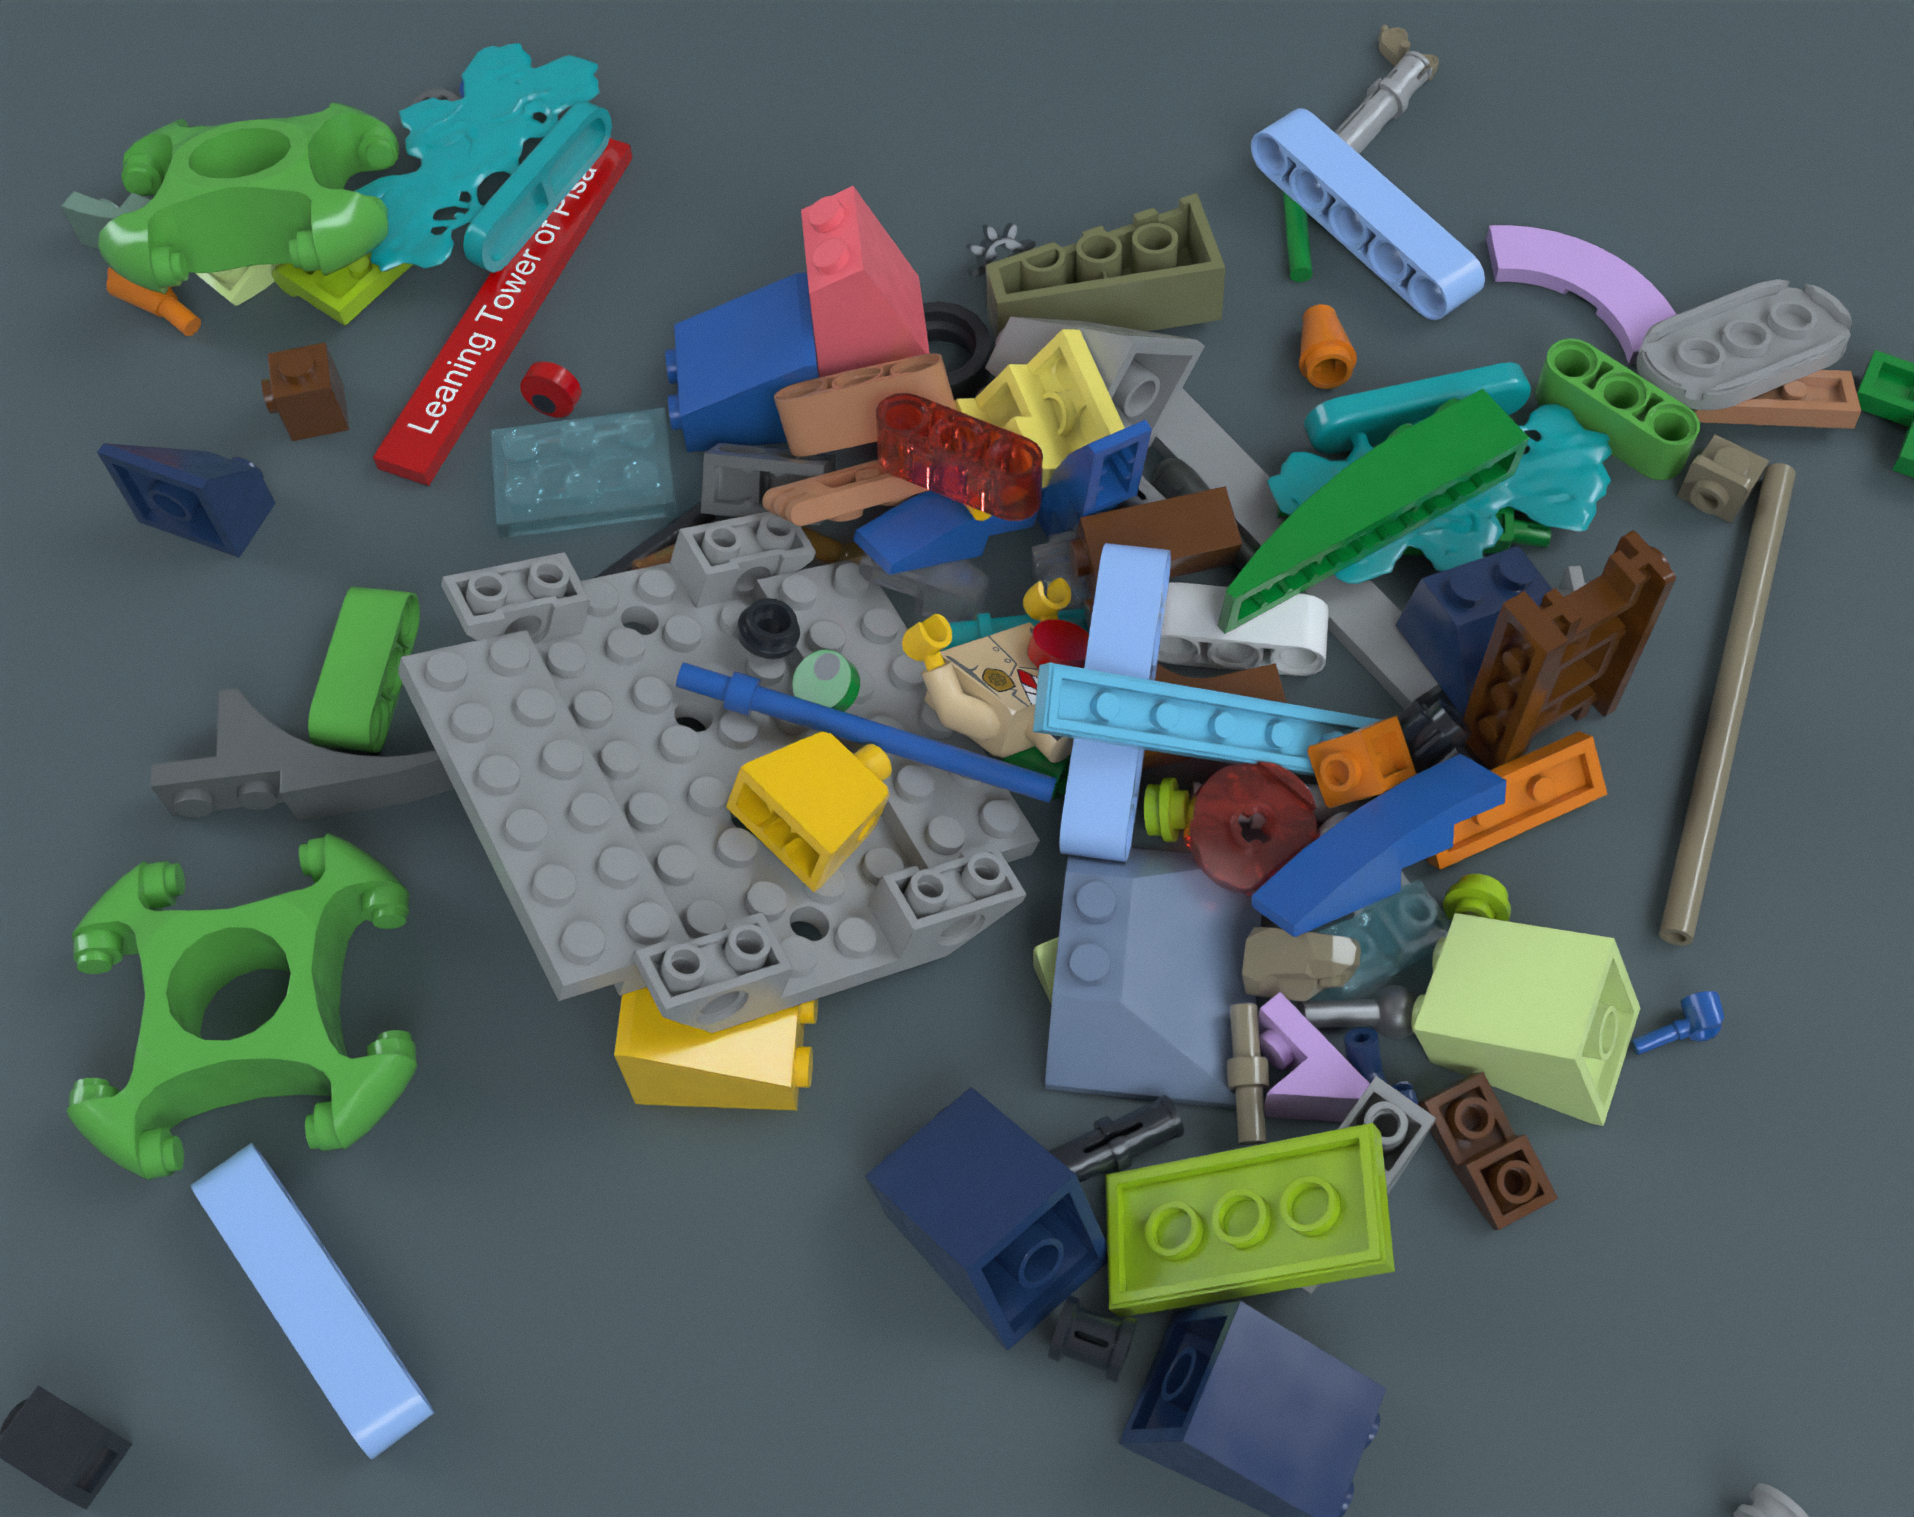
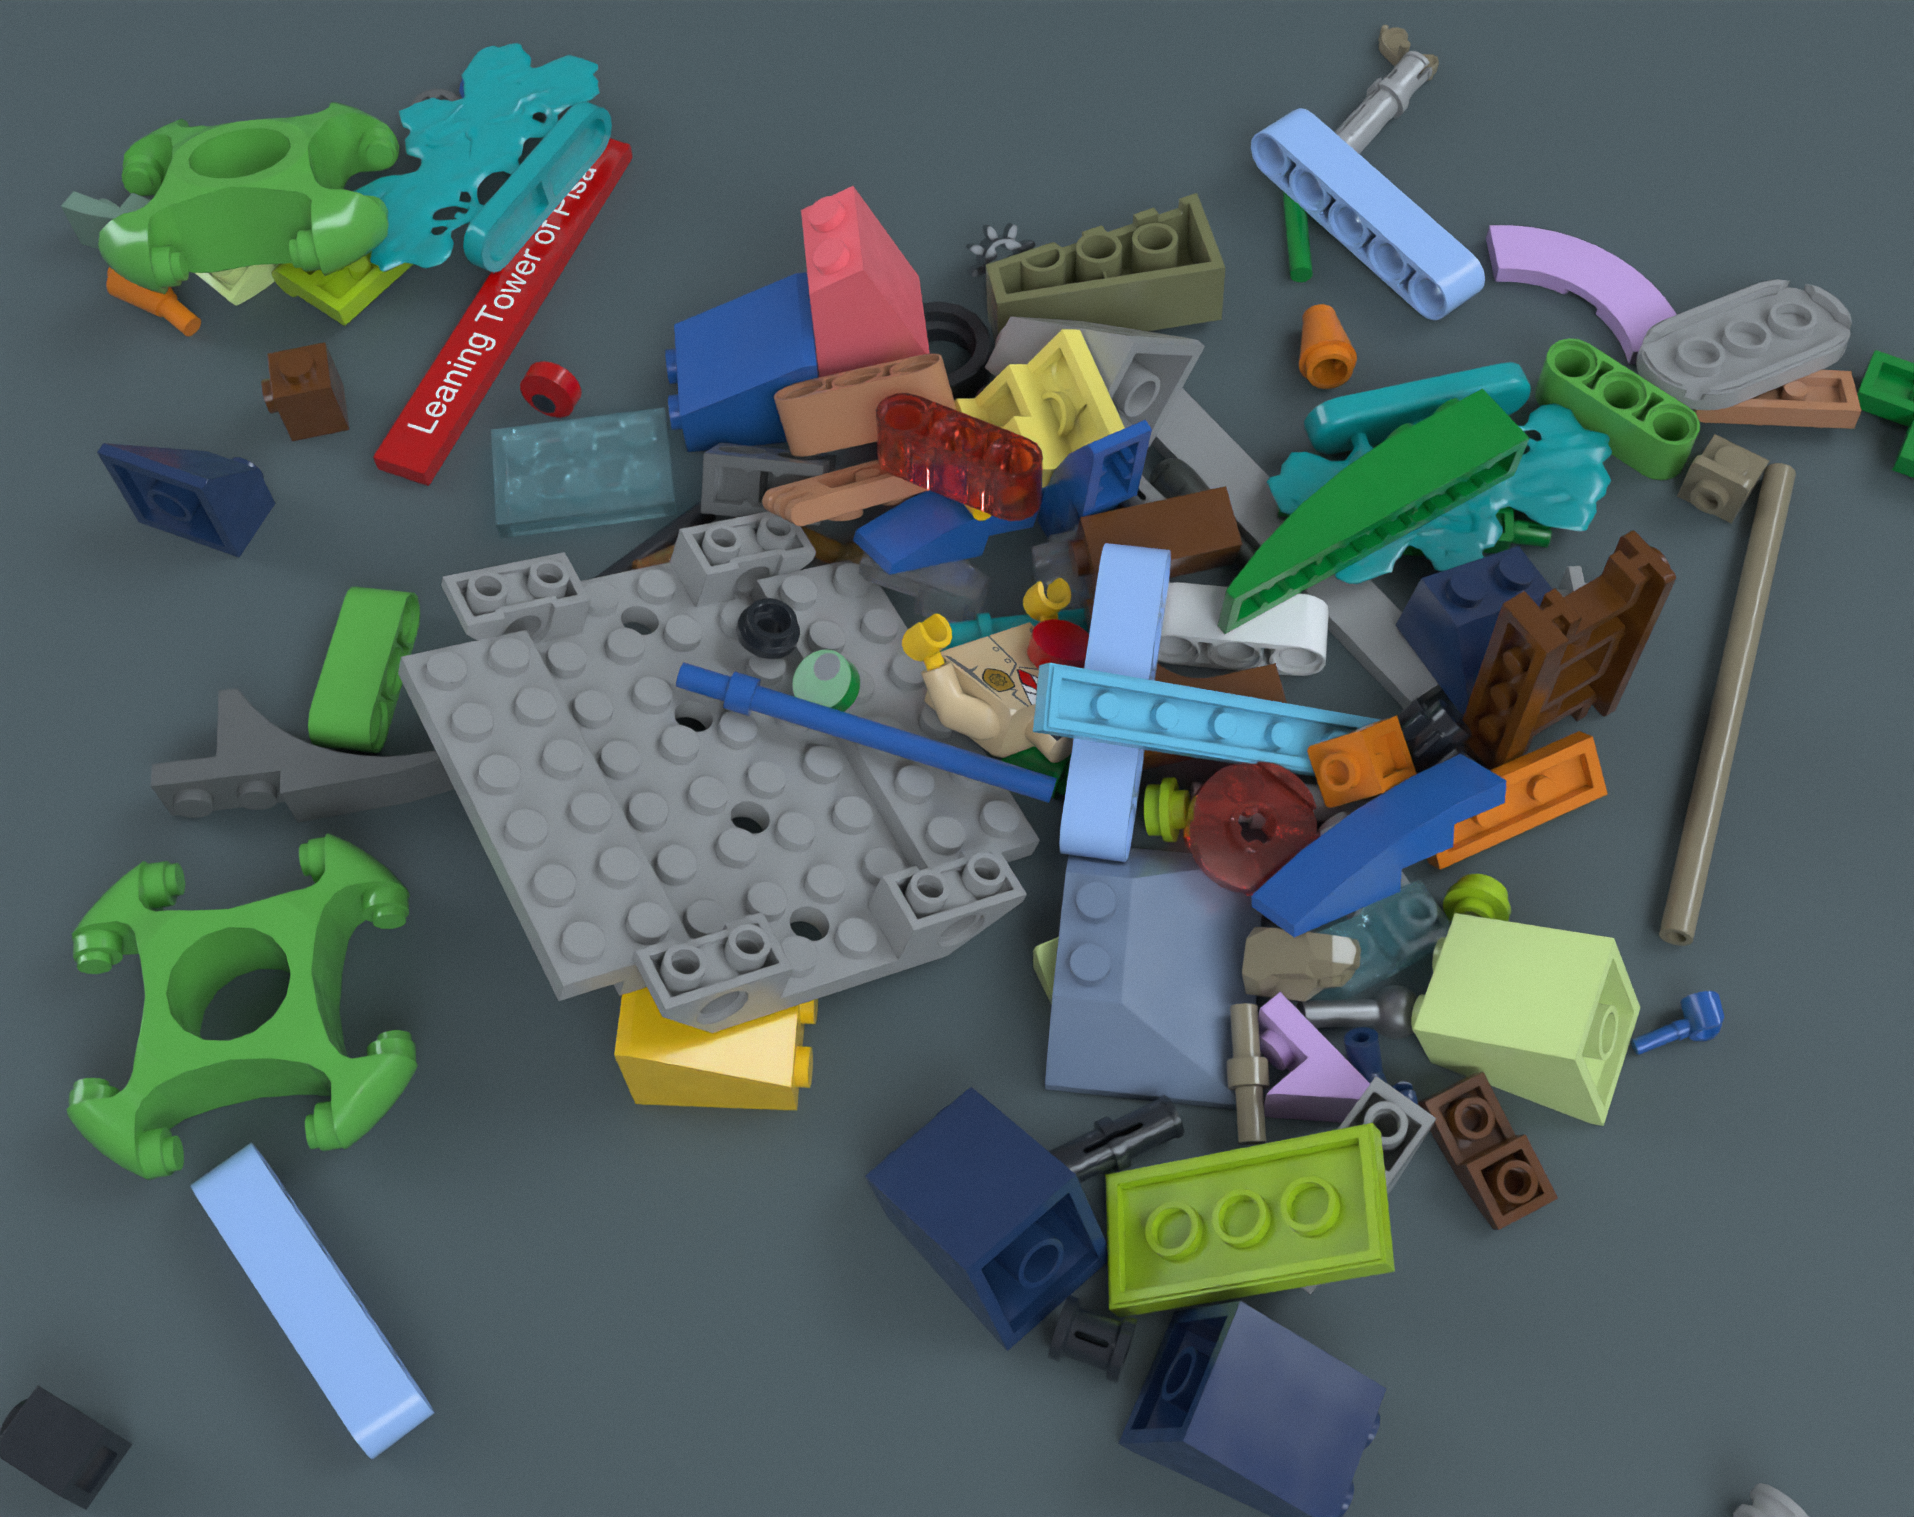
yellow torso [726,731,892,892] -> none

